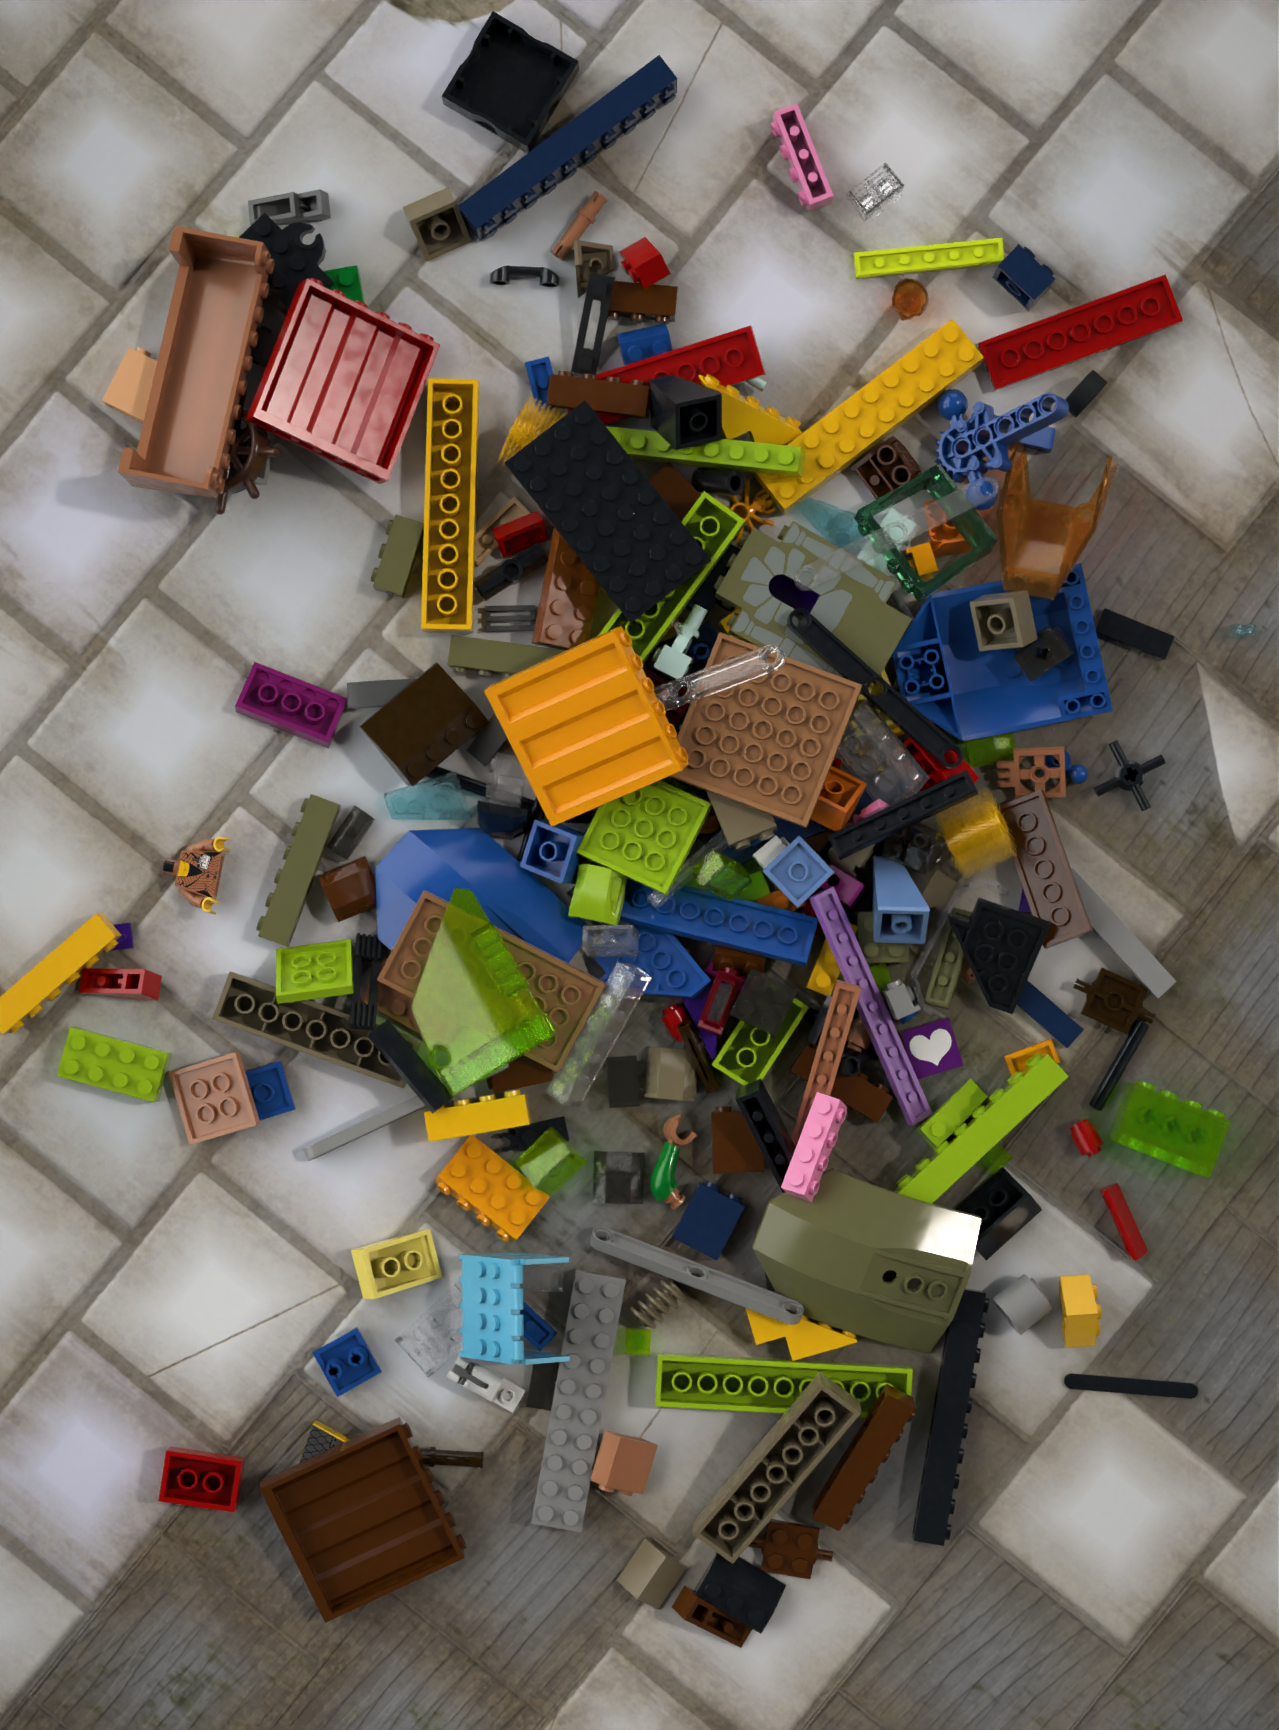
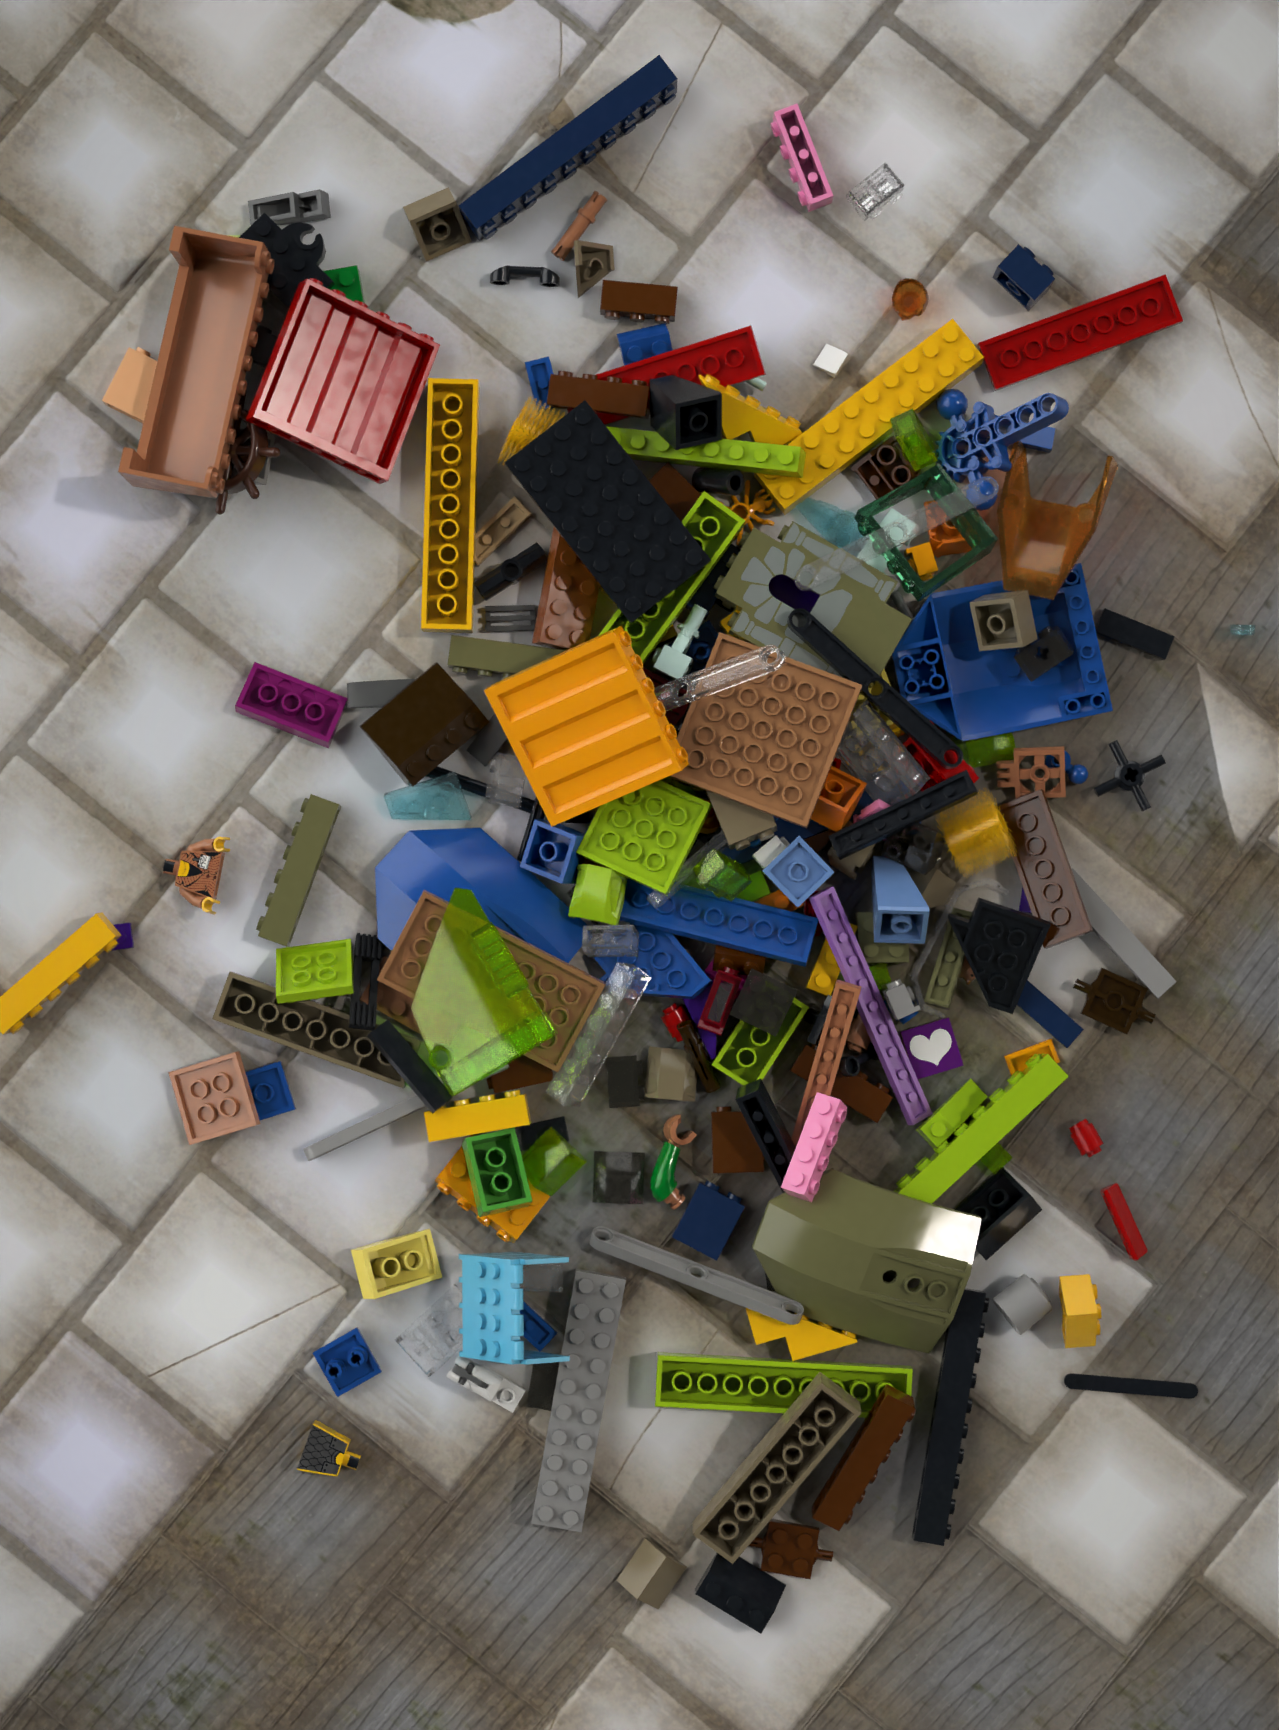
lime brick [57,1027,172,1102] -> none
red slope [79,968,162,1001] -> none
red brick [159,1446,246,1512] -> none
reddish brown panel [260,1417,467,1623] -> none
reddish brown slope [318,856,376,922] -> none
clear smoke brick [326,805,376,861] -> none
olive brick [371,515,424,598] -> none
dark brown pin [421,1447,484,1468] -> none
black tile [442,11,579,154] -> none
black slope [477,800,529,840] -> none
red slope [492,511,549,558] -> none
black container [571,272,615,375] -> none
nougat brick [590,1431,658,1496] -> none
red brick [620,237,671,289] -> none
clear neon green plate [625,1328,651,1355] -> none
dark tan piece [629,1278,687,1329] -> none
reddish brown slope [672,1585,752,1648] -> none
magenta torso [819,865,868,912] -> none
neon yellow tile [853,238,1005,279] -> none
black tyre [1065,370,1107,417] -> none
black axle [1089,1020,1149,1111] -> none
clear neon green brick [1107,1080,1231,1179] -> none
none -> bright green brick [462,1127,532,1217]
none -> white slope [813,343,848,378]
none -> clear neon green brick [890,409,938,471]

